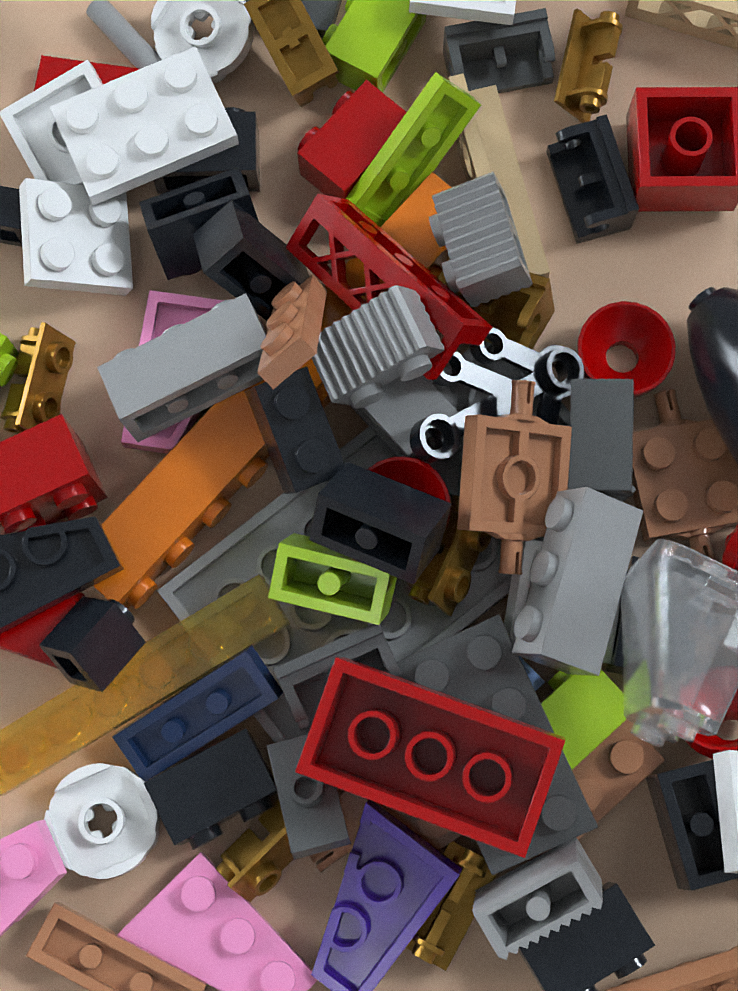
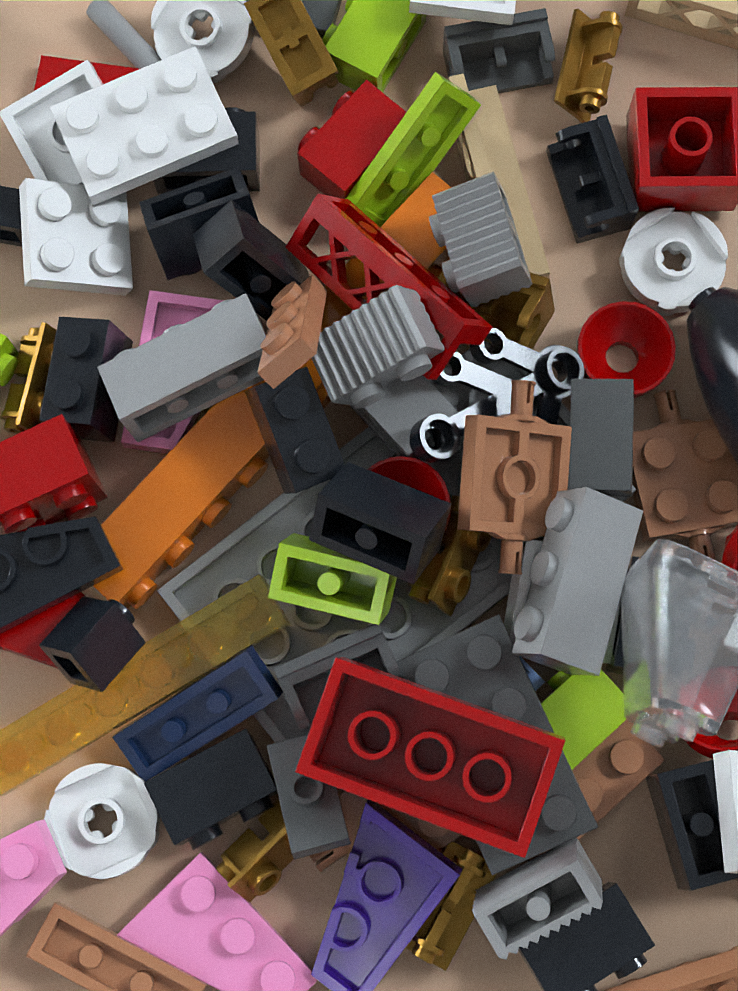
none -> black brick [39,317,133,442]
none -> white plate [619,208,728,316]

